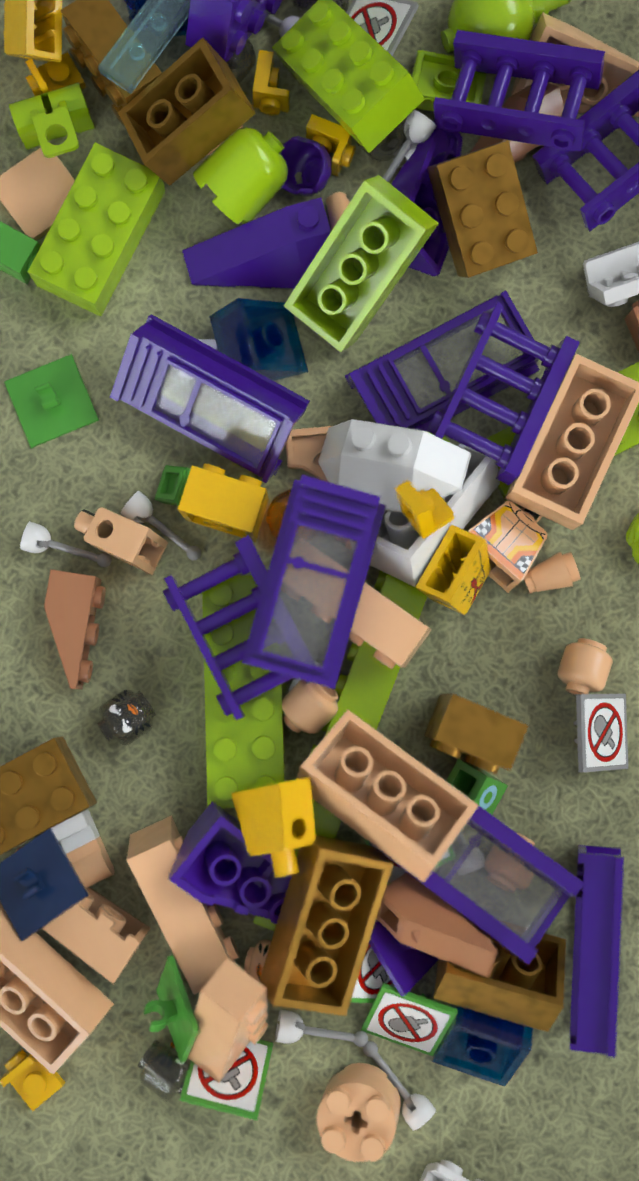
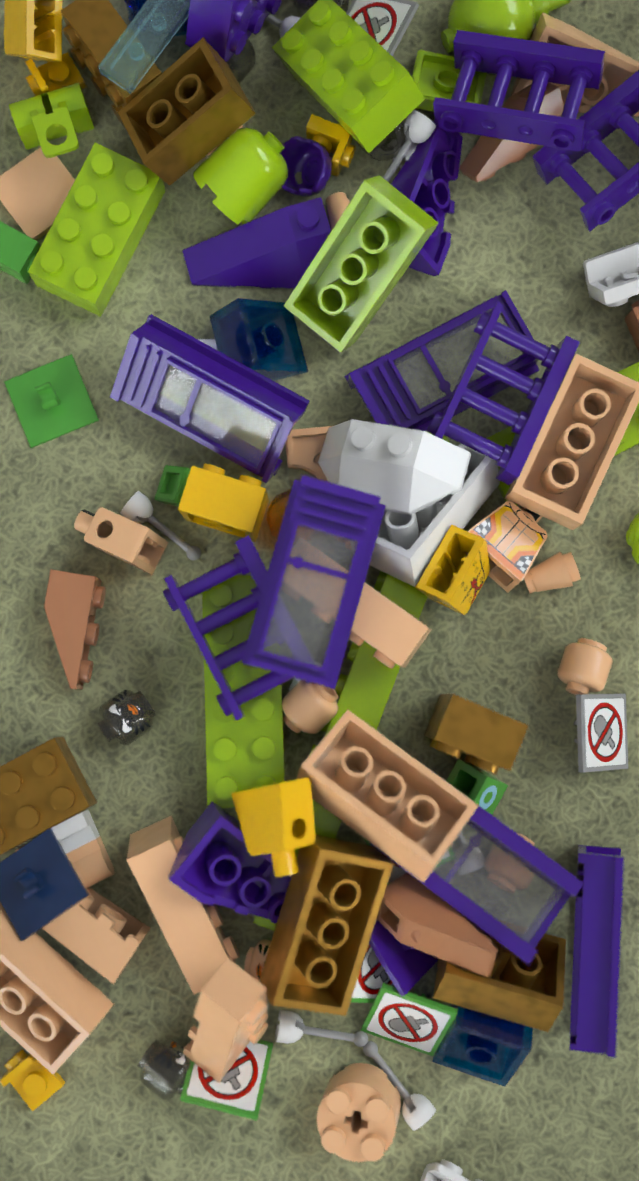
hinge [20,521,112,568] -> none
bright green piece [144,955,199,1063] -> none
yellow bracket [252,50,290,115] -> none
yellow bracket [395,480,455,539] -> none
pearl gold brick [427,140,538,278] -> none

